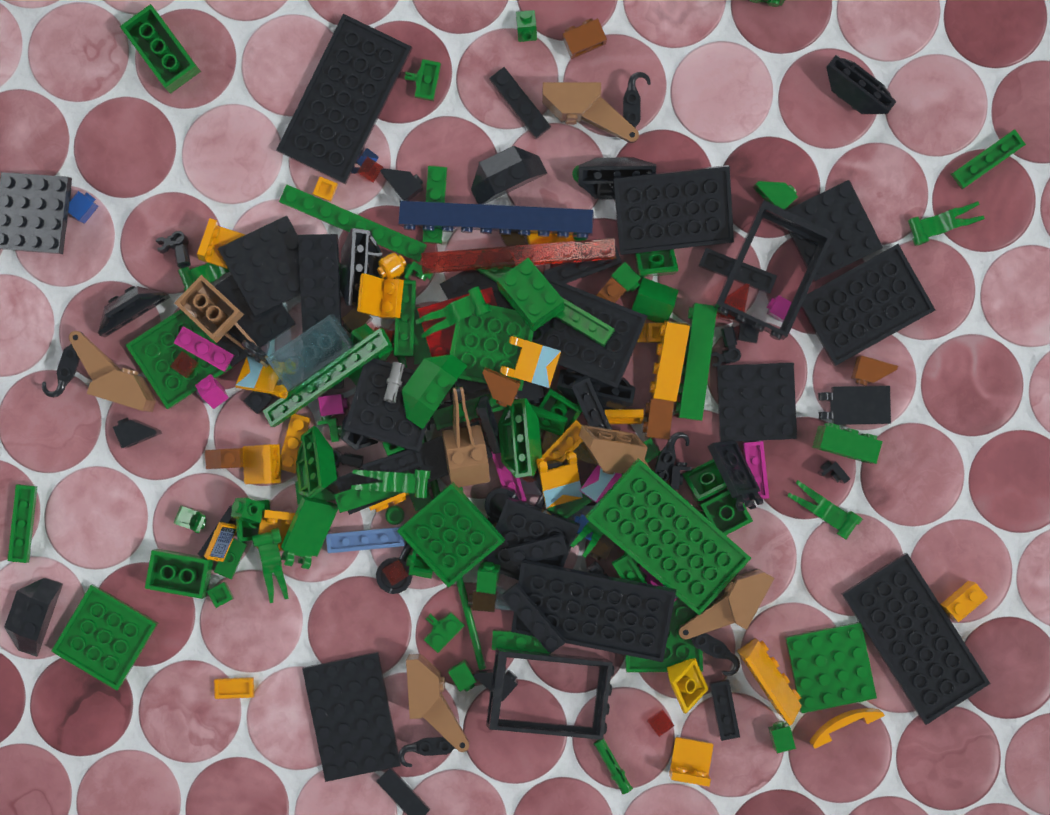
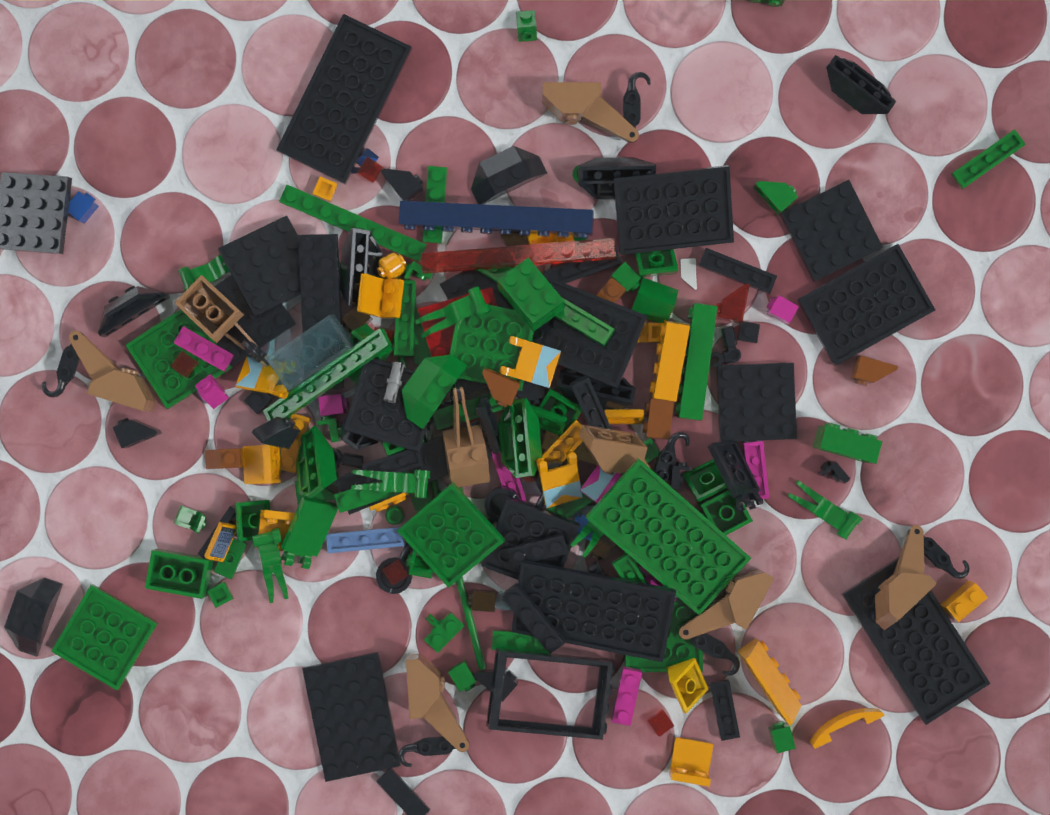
green plate [7,484,38,563] -> none
green brick [120,4,201,94] -> none
black bar [156,231,191,269] -> none
light orange bracket [197,218,245,269] -> none
light orange tile [214,677,254,699] -> none
green brick [231,498,265,524] -> none
green plate [405,59,441,102] -> none
green brick [476,562,500,594] -> none
black plate [489,67,551,139] -> none
dark orange brick [562,18,607,59] -> none
green pin [593,737,633,795] -> none
black window [713,200,834,340] -> none
green plate [785,622,877,713] -> none
black tile [818,386,891,425] -> none
green flag [908,201,985,246] -> none
none -> black slope [252,417,301,449]
none -> dark pink plate [612,666,642,726]
none -> white sticker [681,258,697,290]
none -> medium nougat slope [875,525,970,630]

